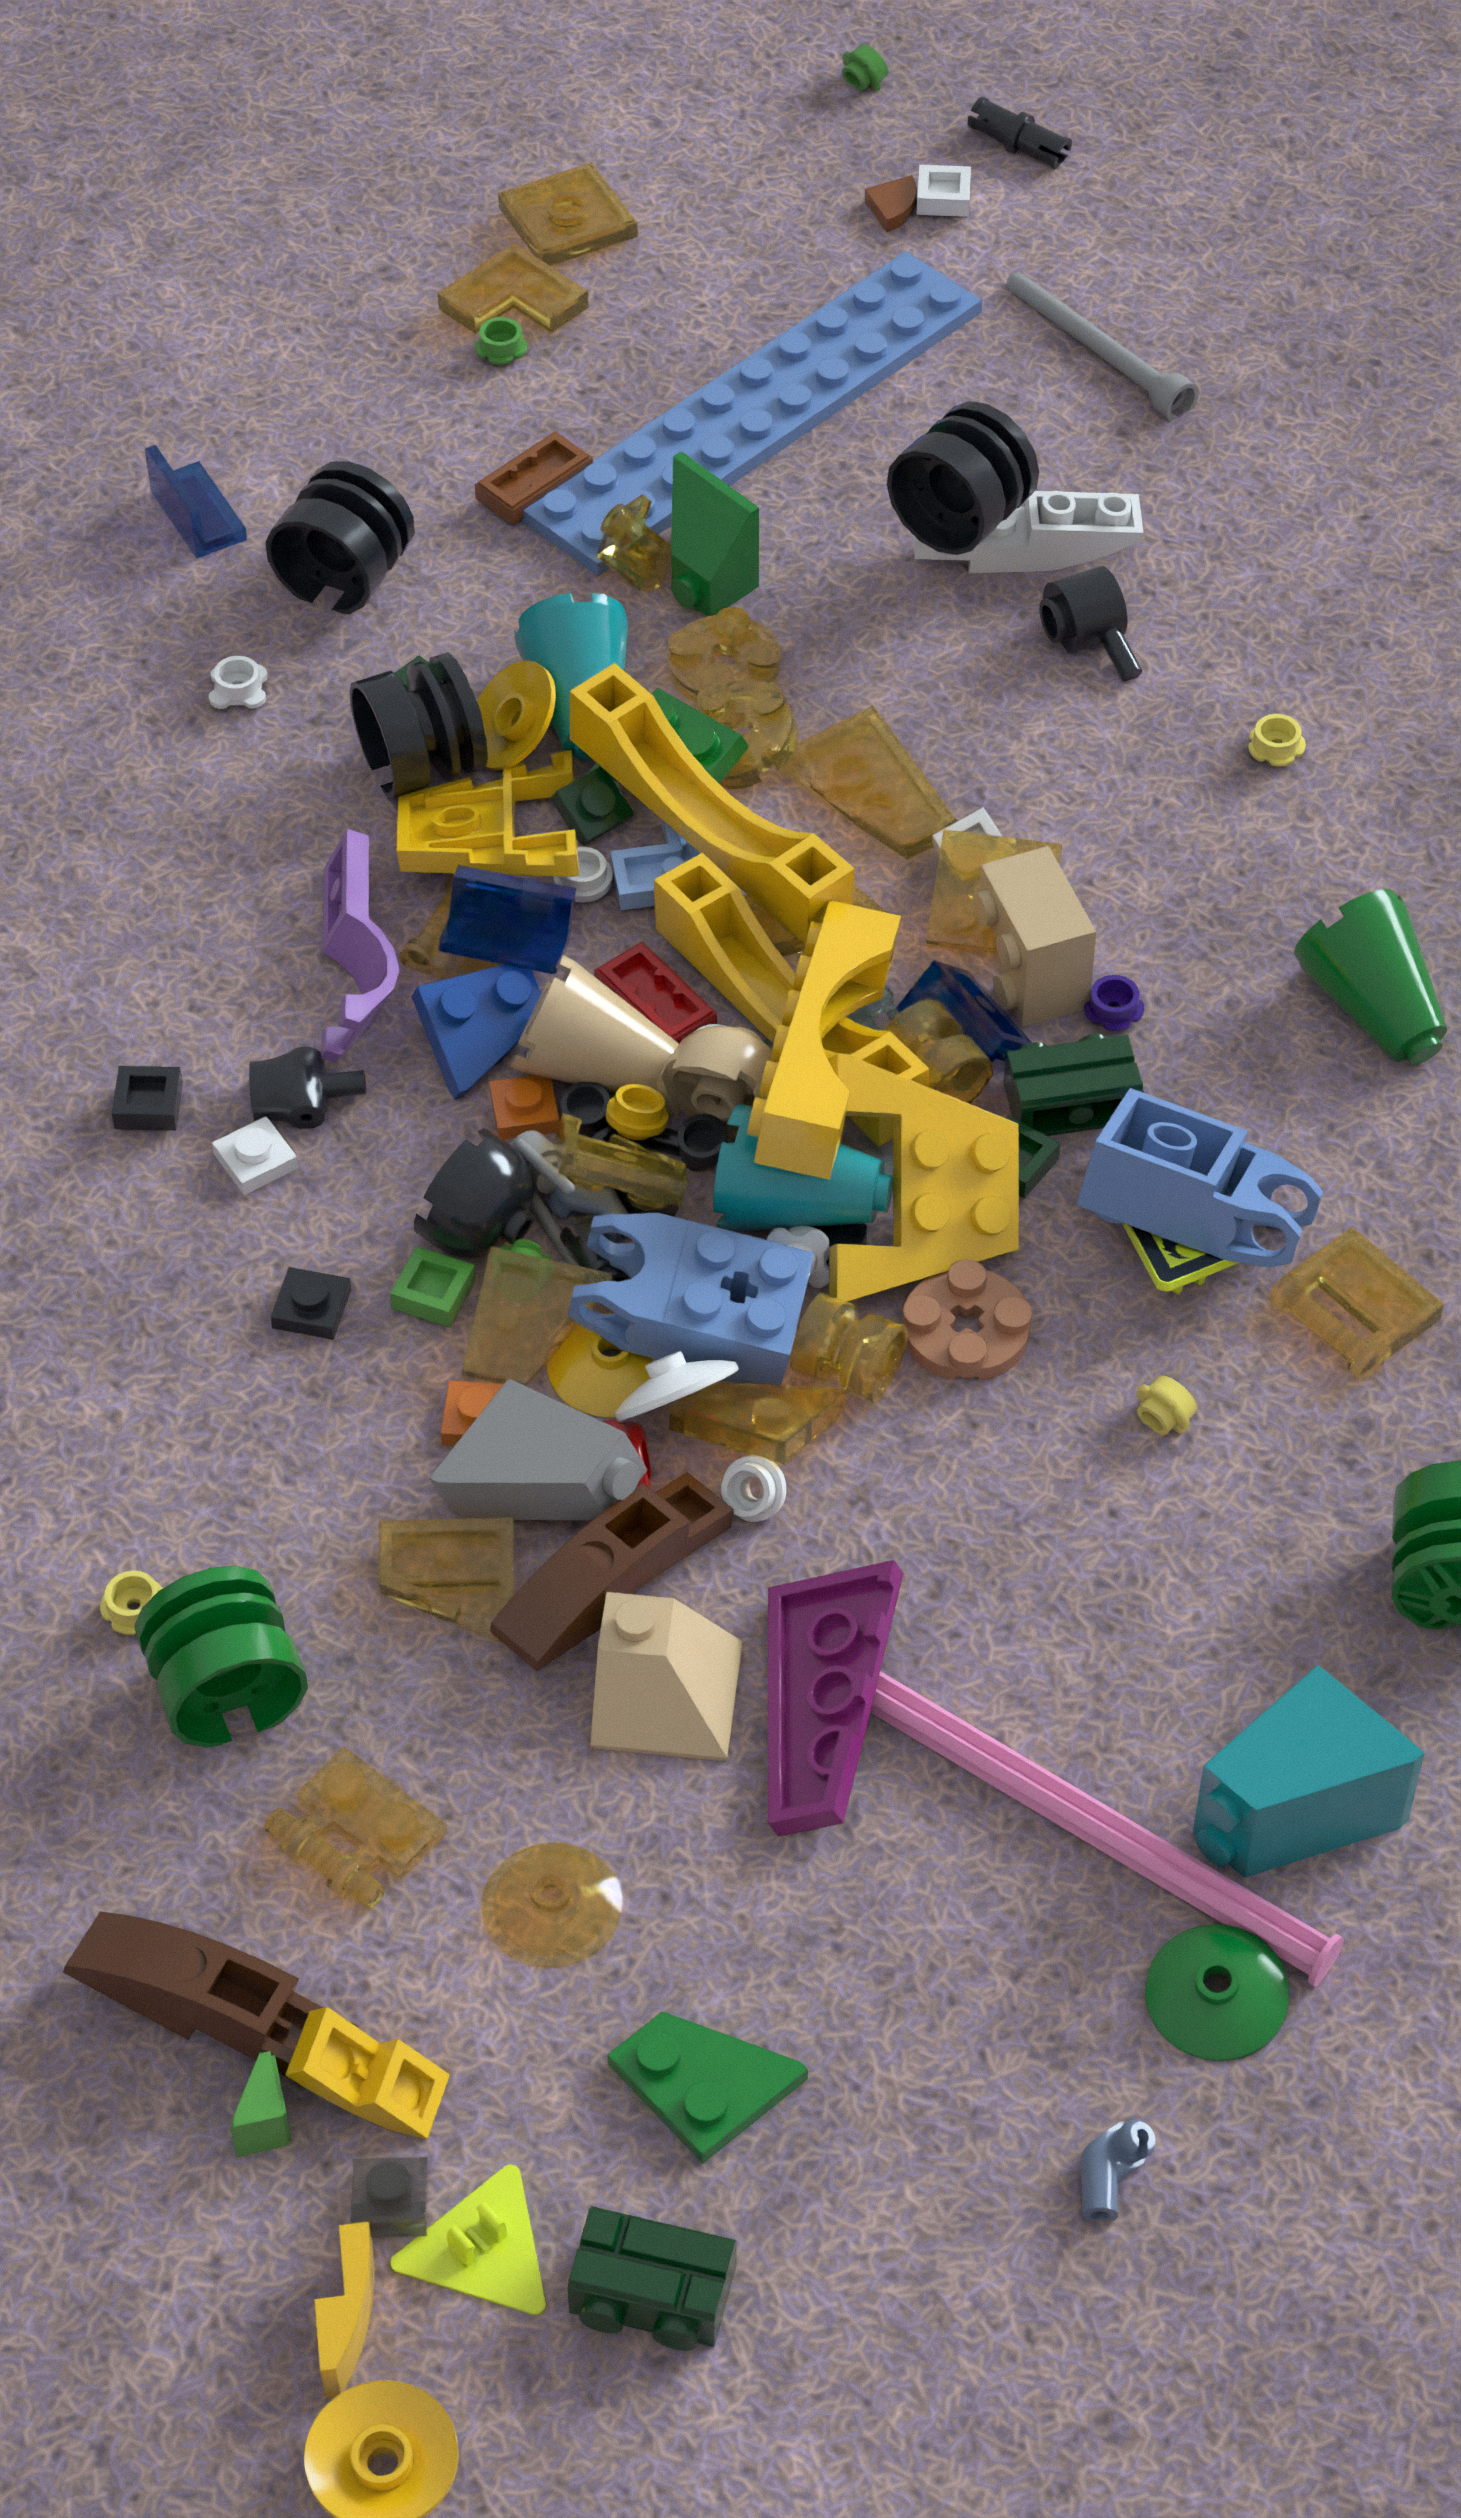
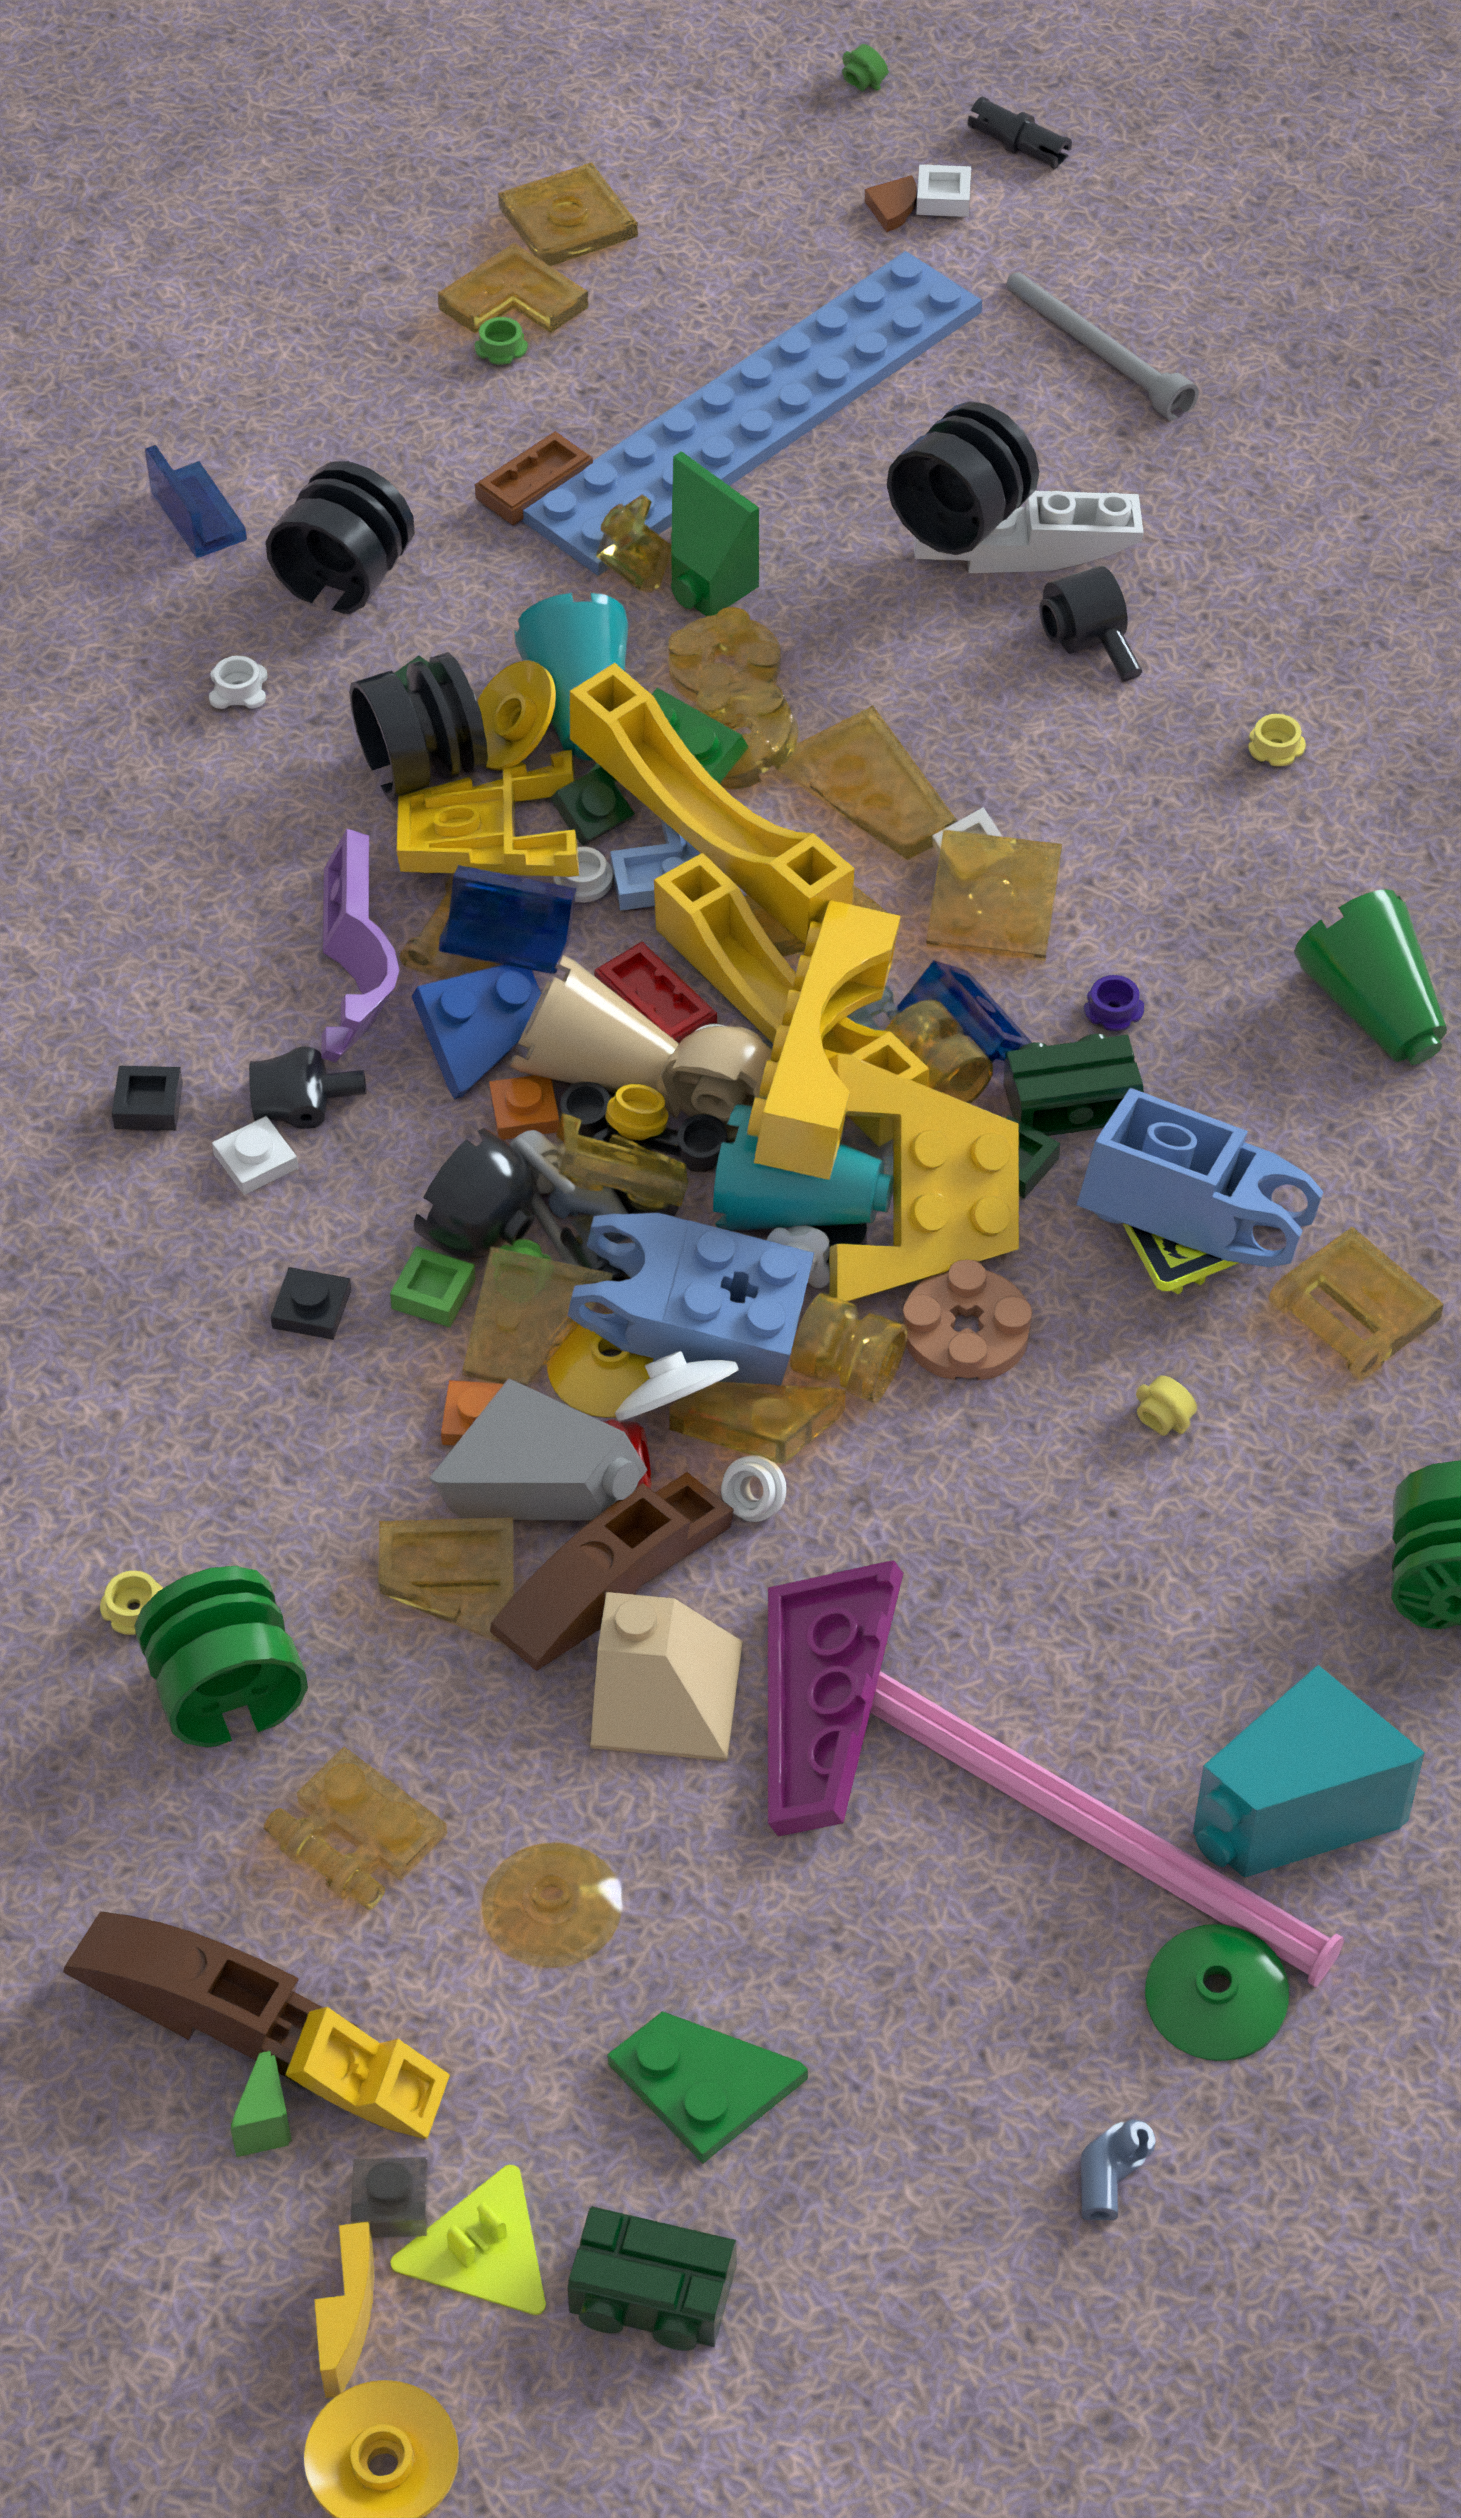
tan brick [973,846,1096,1027] -> none

